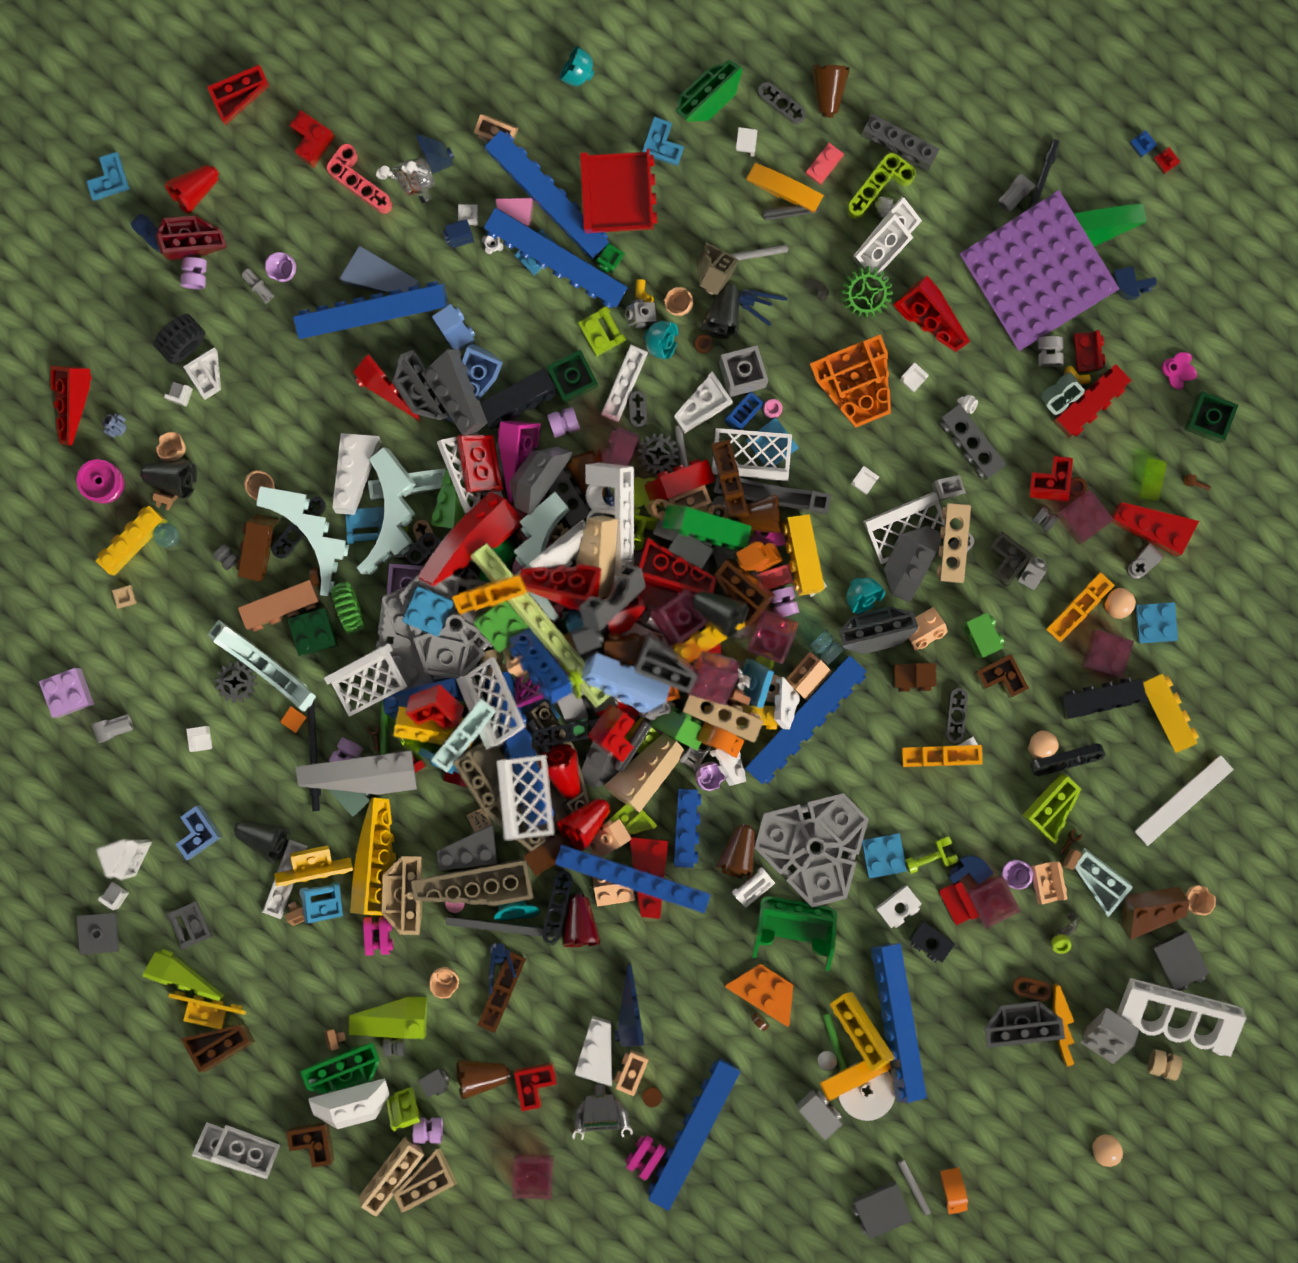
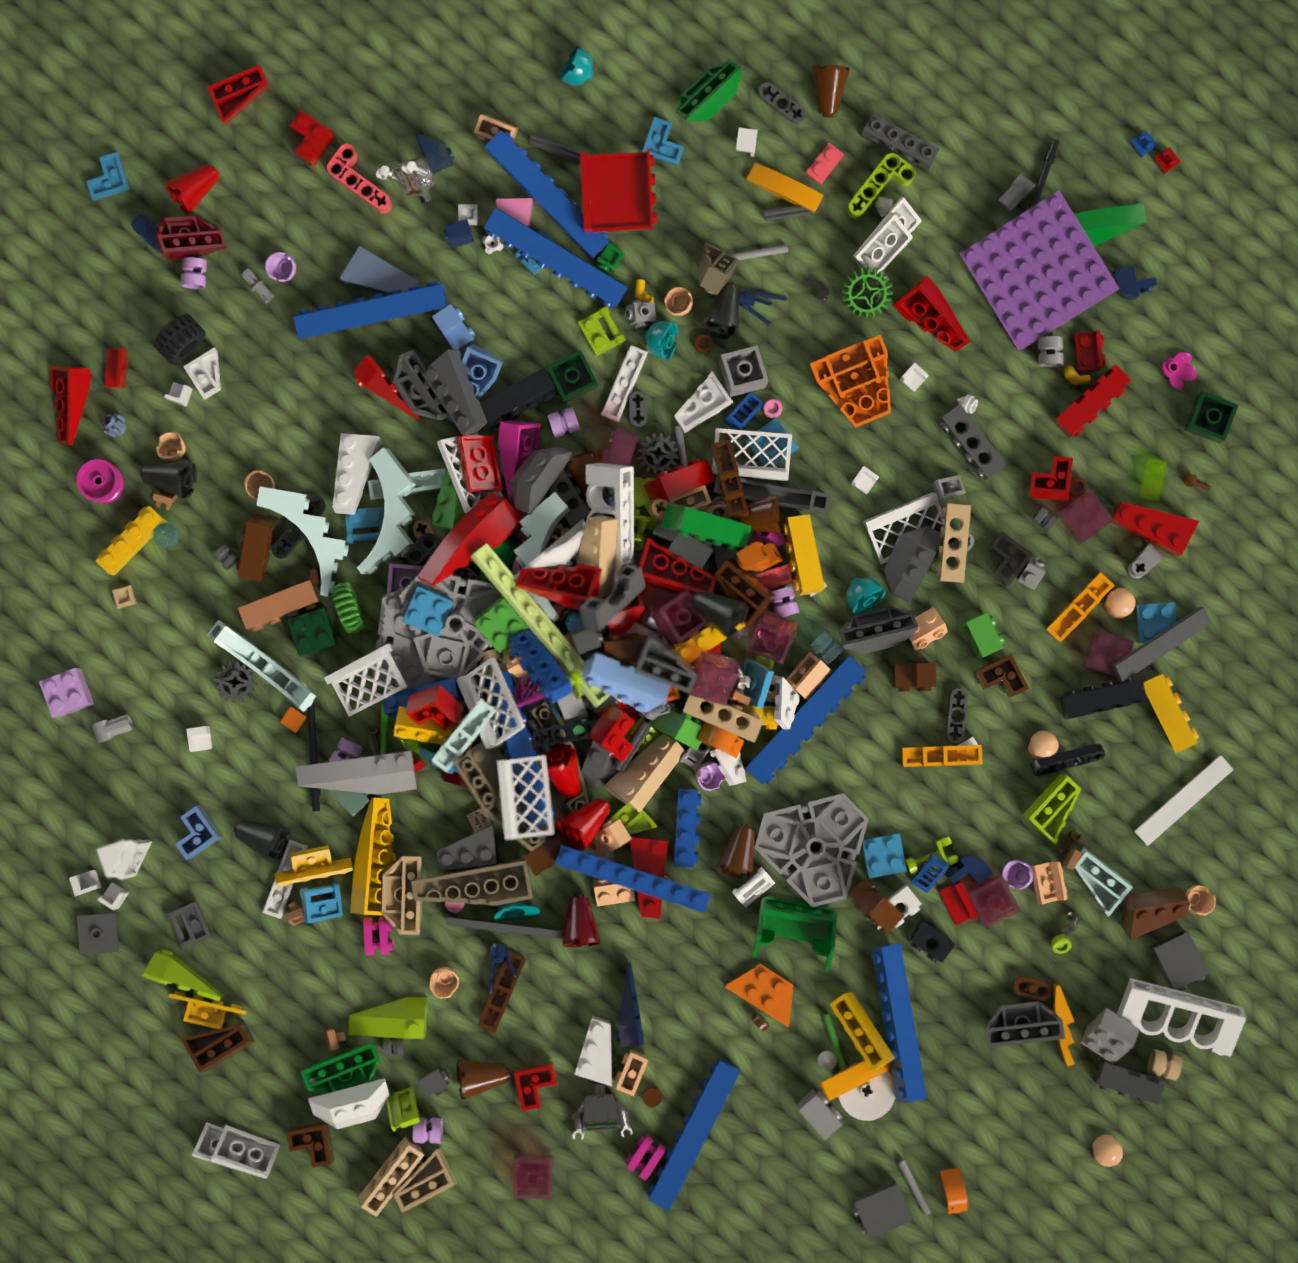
light orange slope [452,575,527,615] -> none
black beam [542,871,572,945] -> none
sand green brick [1041,372,1085,415] -> none
none -> white panel [69,870,102,896]
none -> red panel [105,347,128,389]
none -> dark grey axle [529,134,582,163]
none -> reddish brown wedge [848,878,905,933]
none -> blue slope [911,853,949,893]
none -> dark grey wedge [1094,1059,1165,1105]
none -> dark grey tile [1112,606,1211,682]

